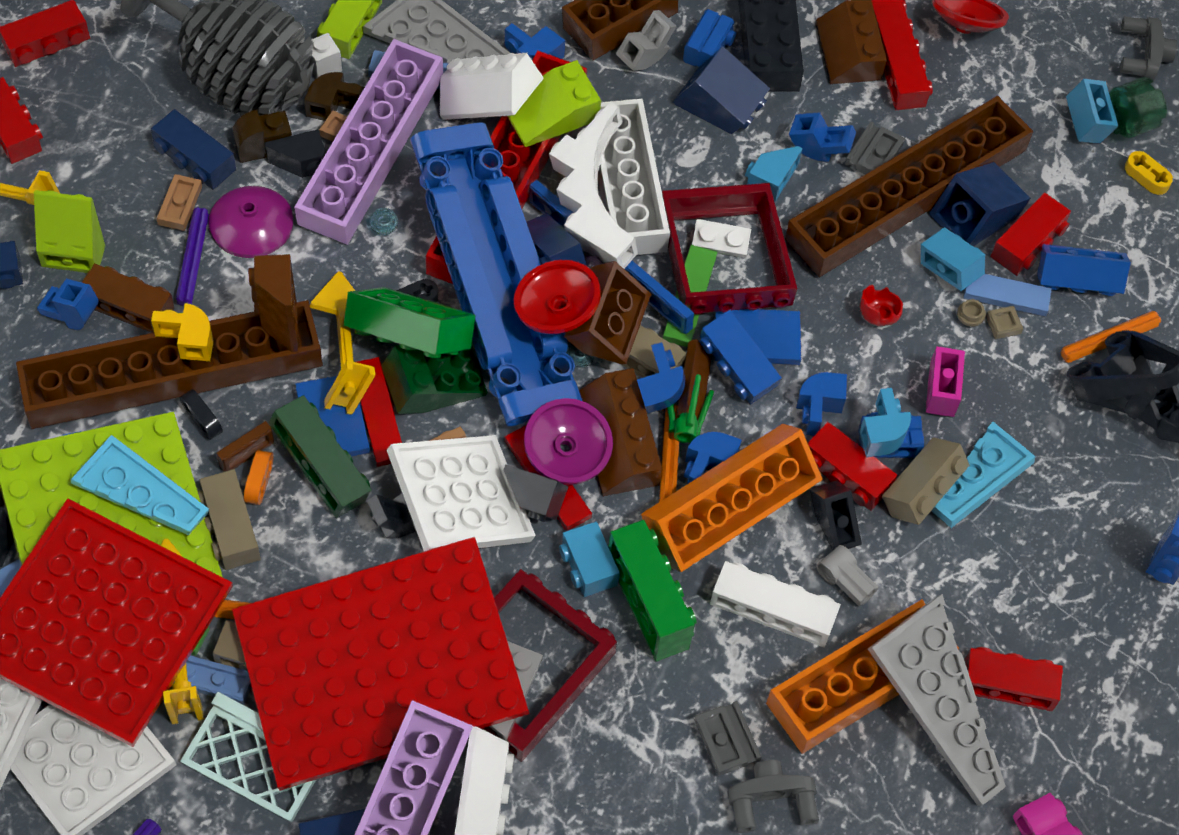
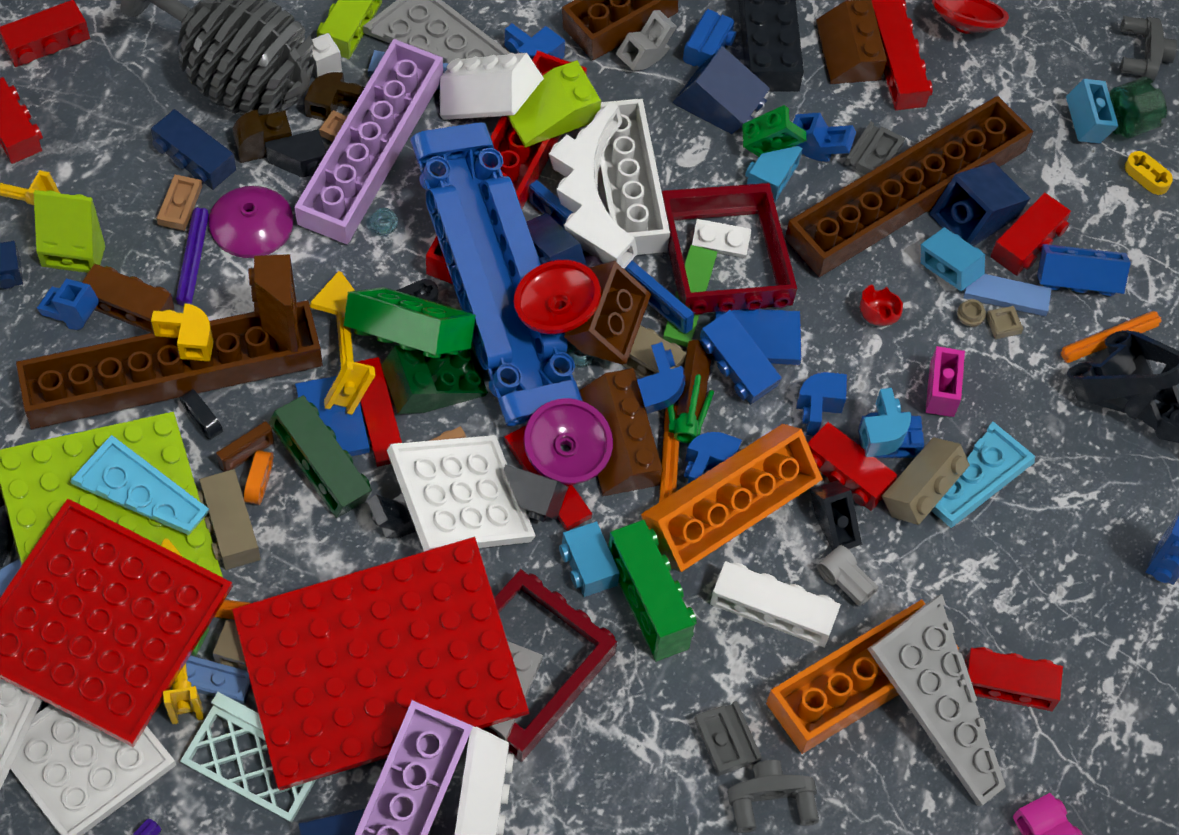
none -> green bracket [742,105,807,157]

